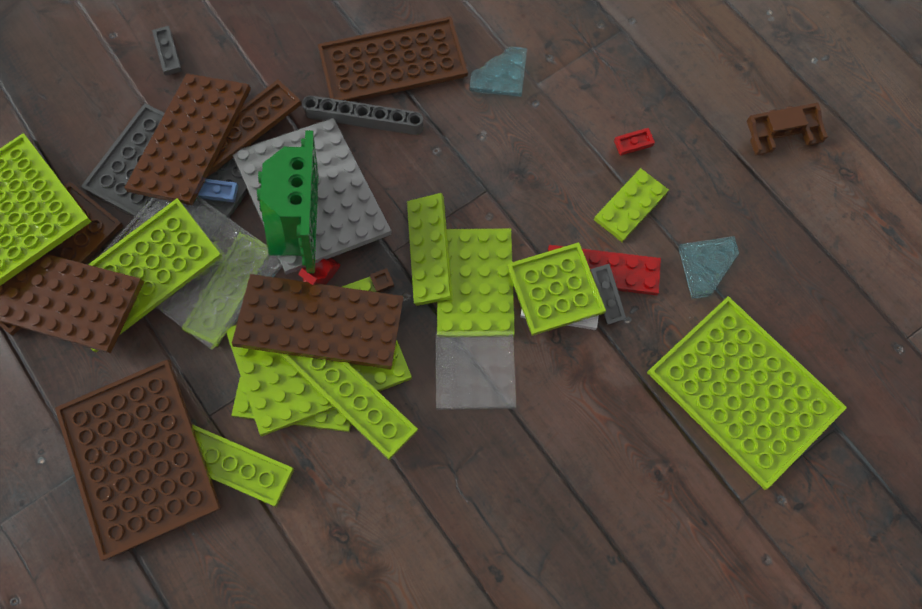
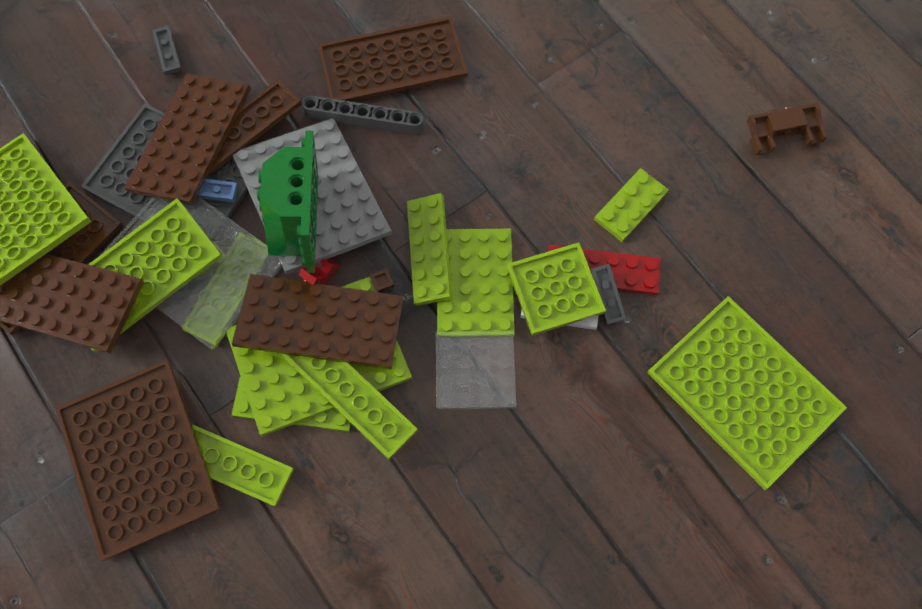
clear light blue plate [470,47,527,97] -> none
red plate [614,128,655,156] -> none
clear light blue plate [678,236,739,299] -> none

